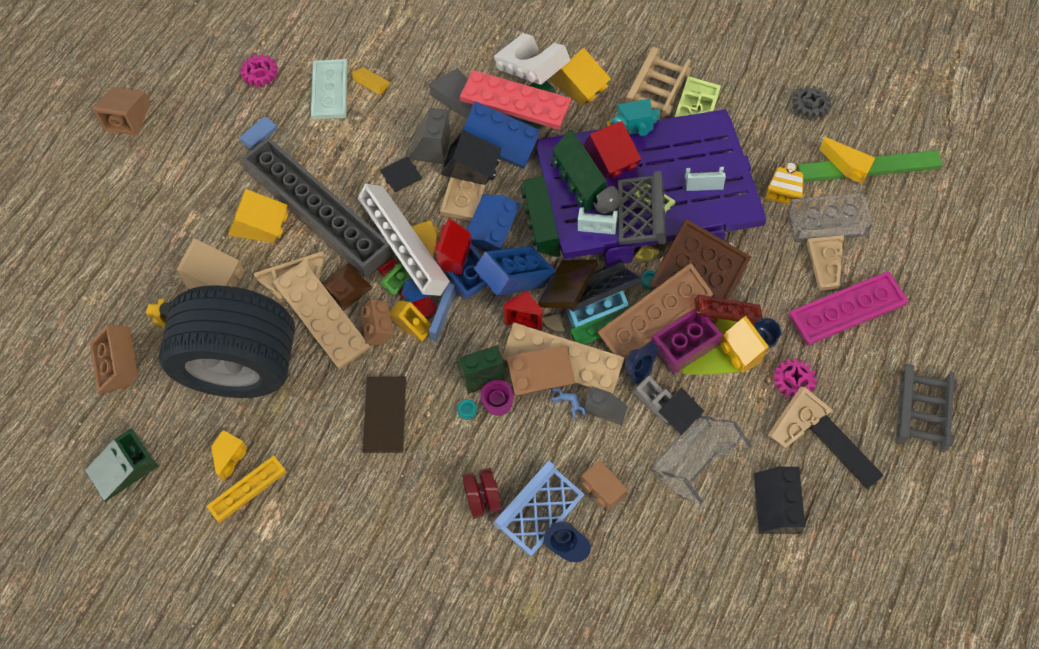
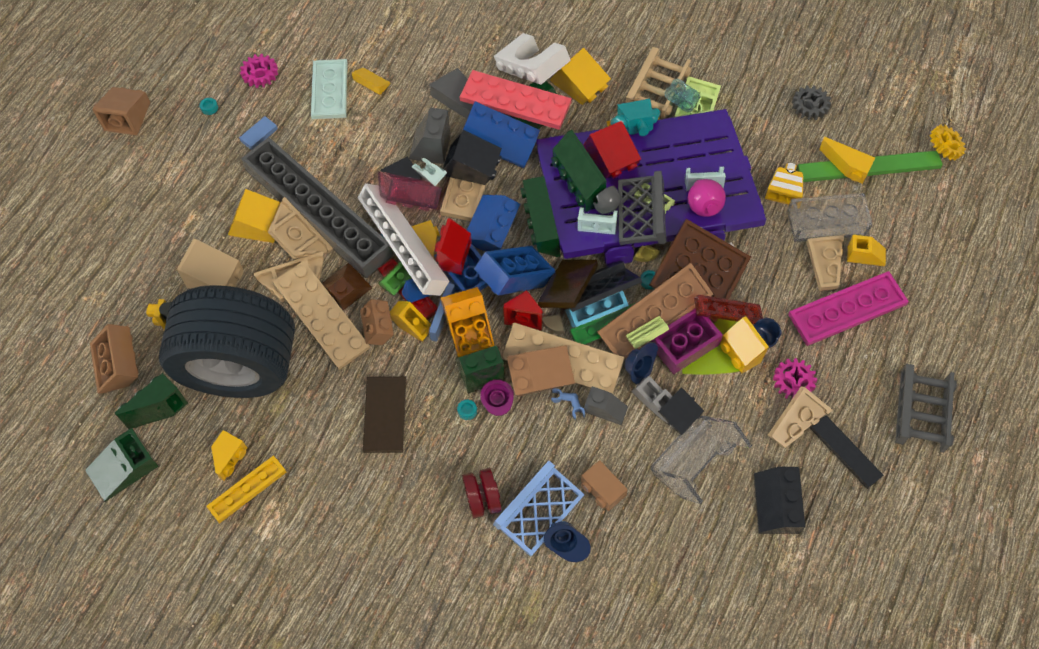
none -> dark green slope [115,373,188,429]
none -> teal tile [199,98,218,115]
none -> tan wing [268,197,333,259]
none -> clear pink slope [378,171,442,211]
none -> light aqua hinge [412,158,447,186]
none -> light orange slope [441,287,495,357]
none -> yellowish green tile [626,316,669,349]
none -> clear light blue piece [665,79,701,112]
none -> dark pink brick [688,179,726,217]
none -> yellow slope [847,235,886,266]
none -> yellow gear [930,124,966,161]

